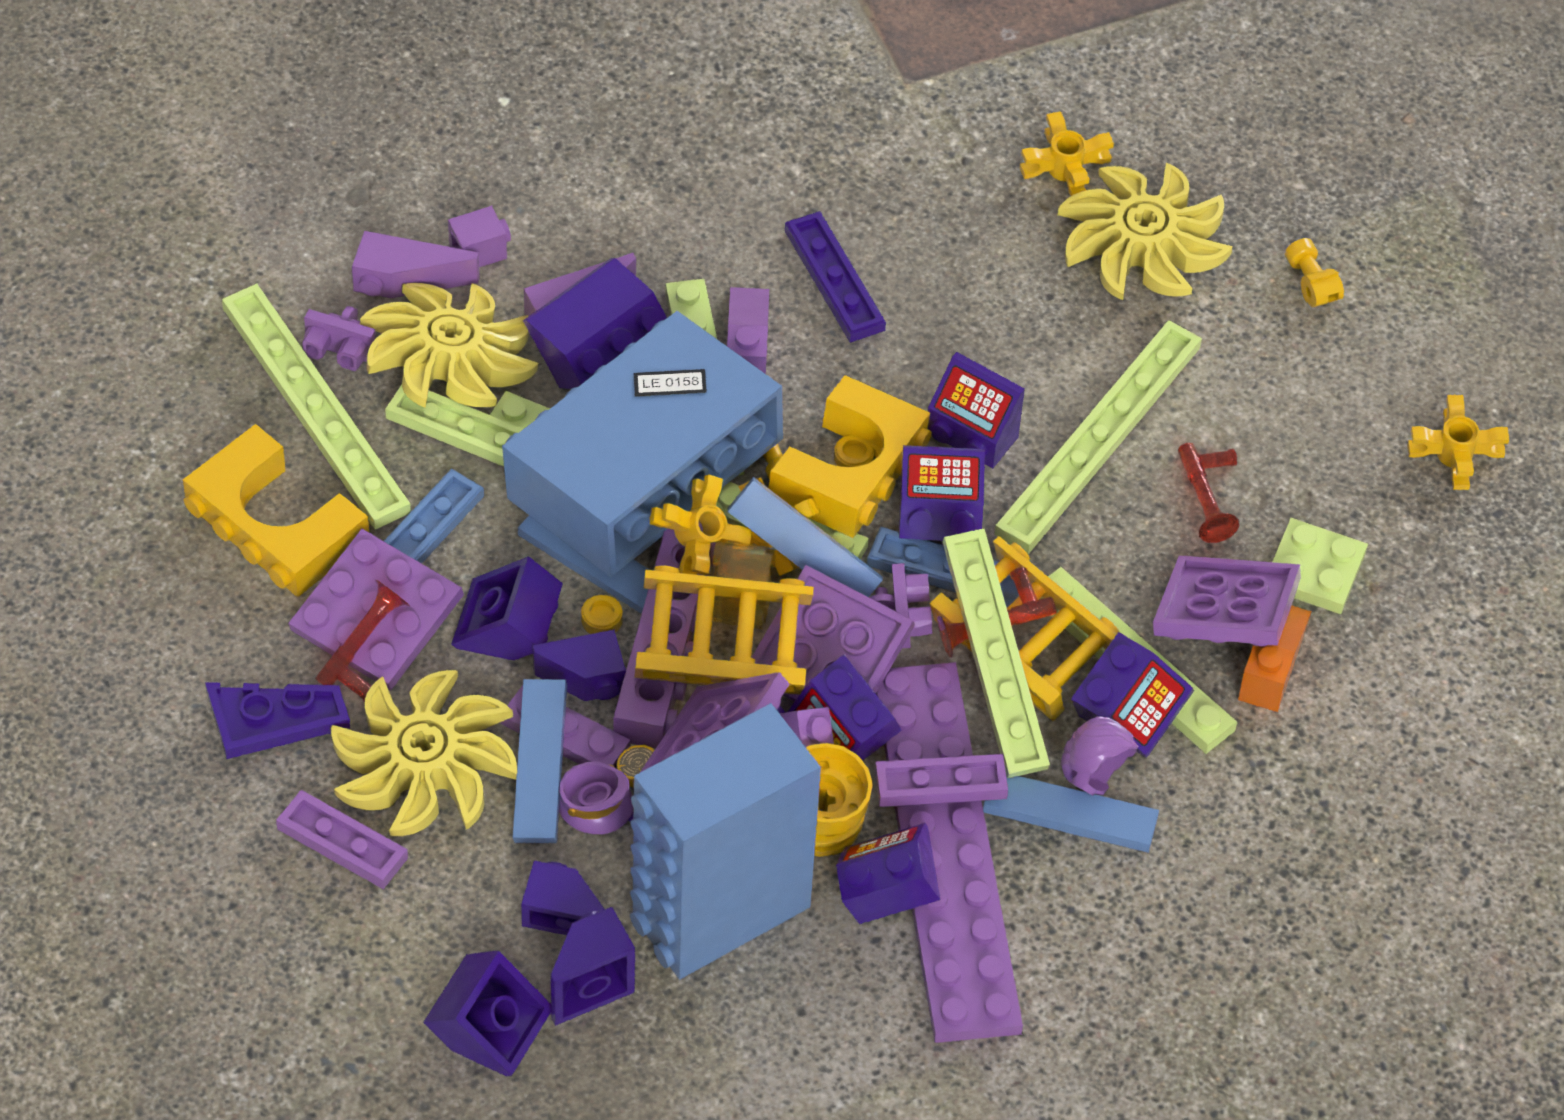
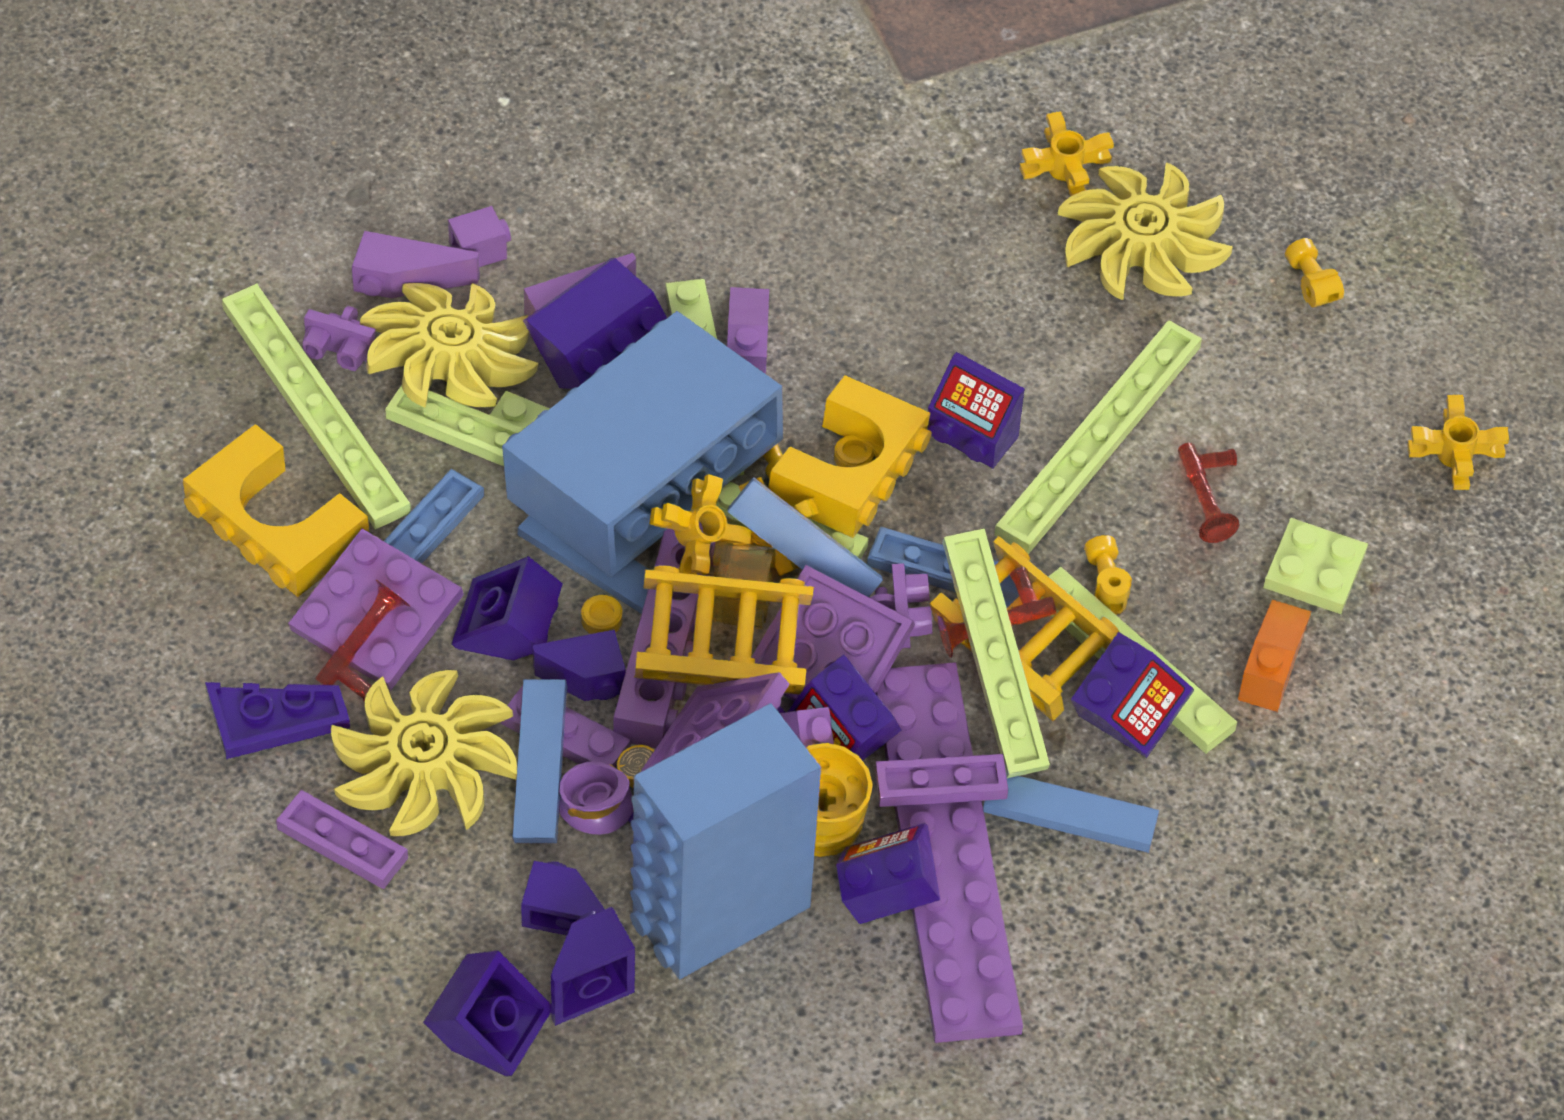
sticker [634,369,707,396] -> none
dark purple tile [784,211,886,343] -> none
slope [898,445,985,541] -> none
medium lavender hair [1060,716,1139,796] -> none
medium lavender plate [1153,555,1301,646] -> none
none -> yellow leg [1084,535,1132,615]

